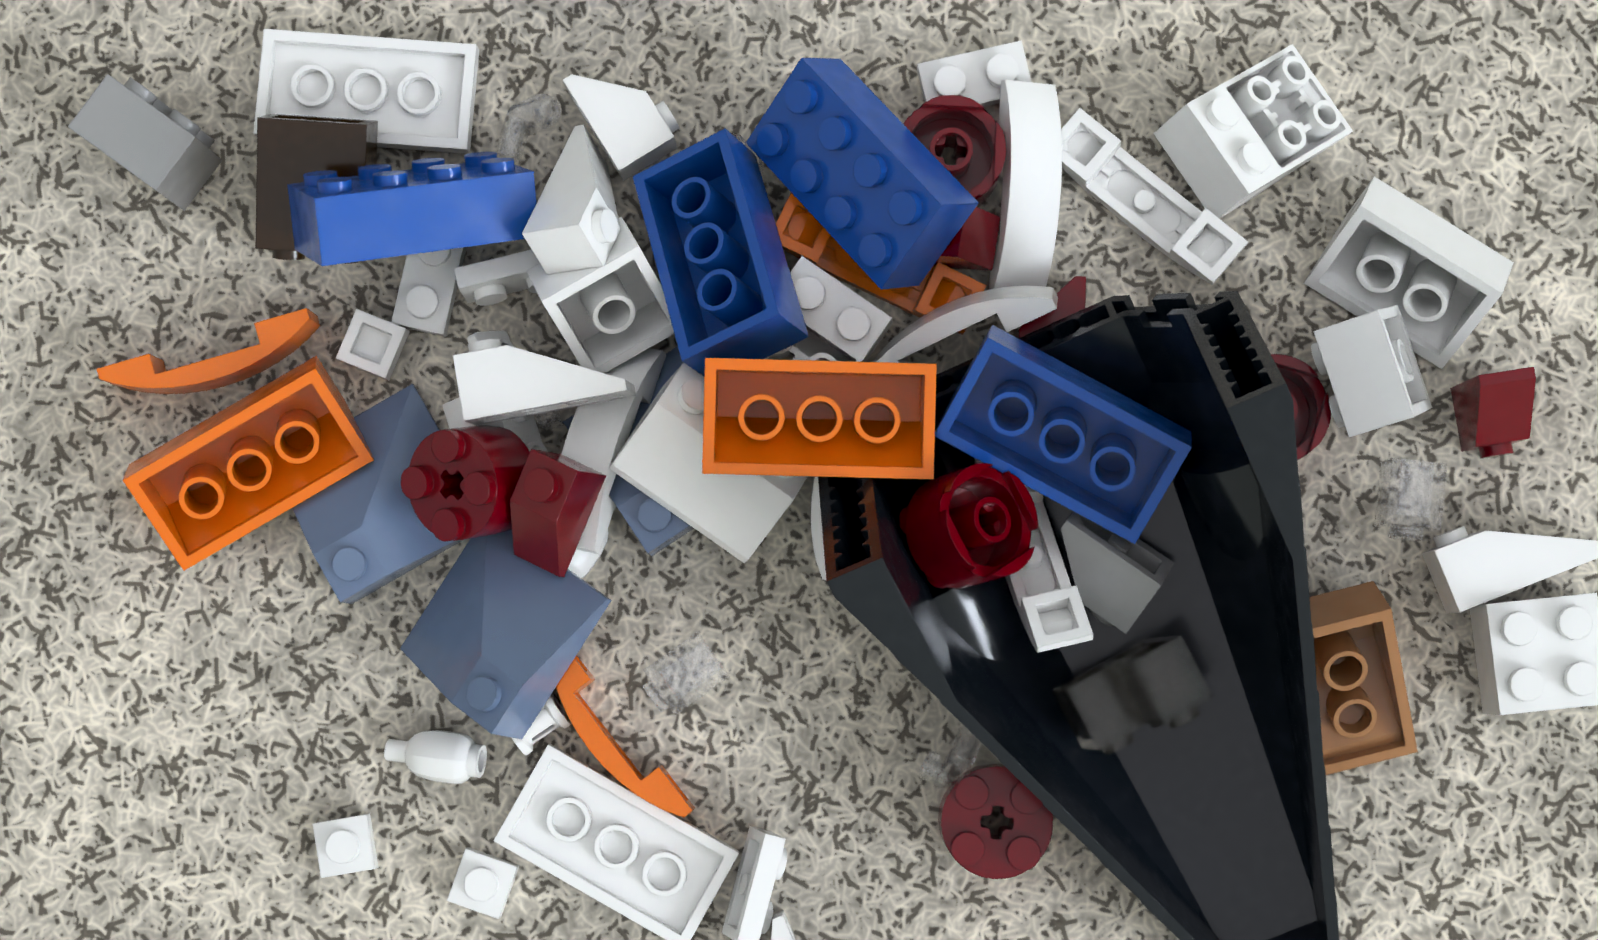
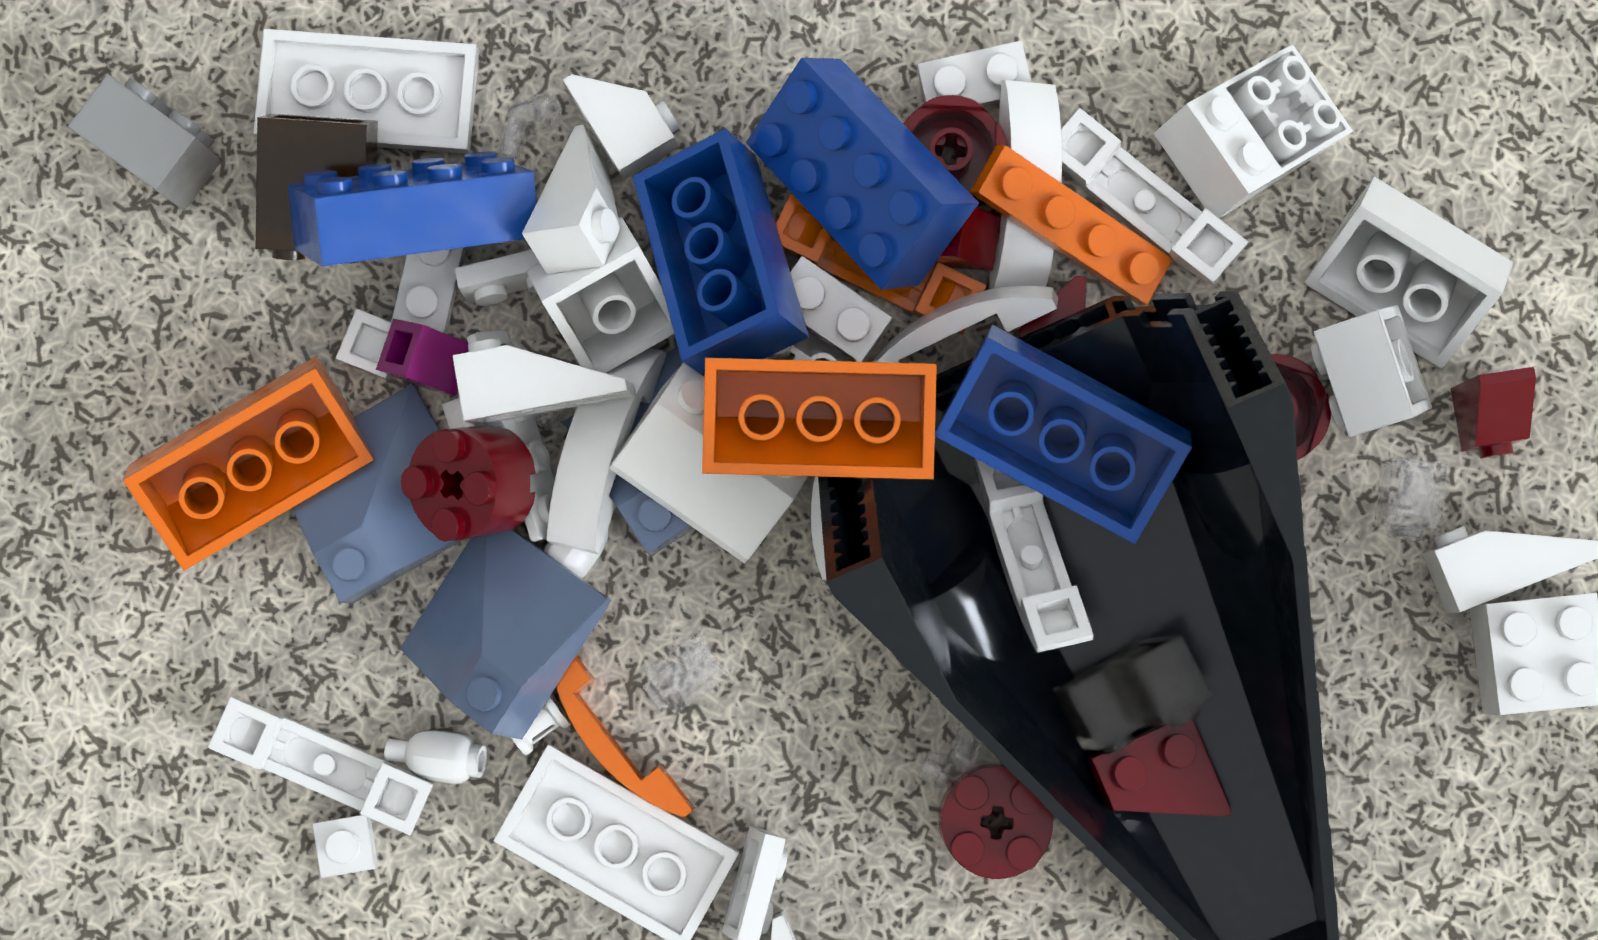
orange slope [97,308,320,394] -> none
white plate [447,847,519,919] -> none
dark red slope [510,449,606,577] -> none
dark red brick [899,463,1038,589] -> none
light grey slope [1061,511,1174,634] -> none
medium nougat slope [1310,581,1418,775] -> none
none -> white slope [208,697,434,835]
none -> magenta brick [376,319,469,396]
none -> orange plate [970,145,1173,305]
none -> dark red wing [1086,714,1232,817]

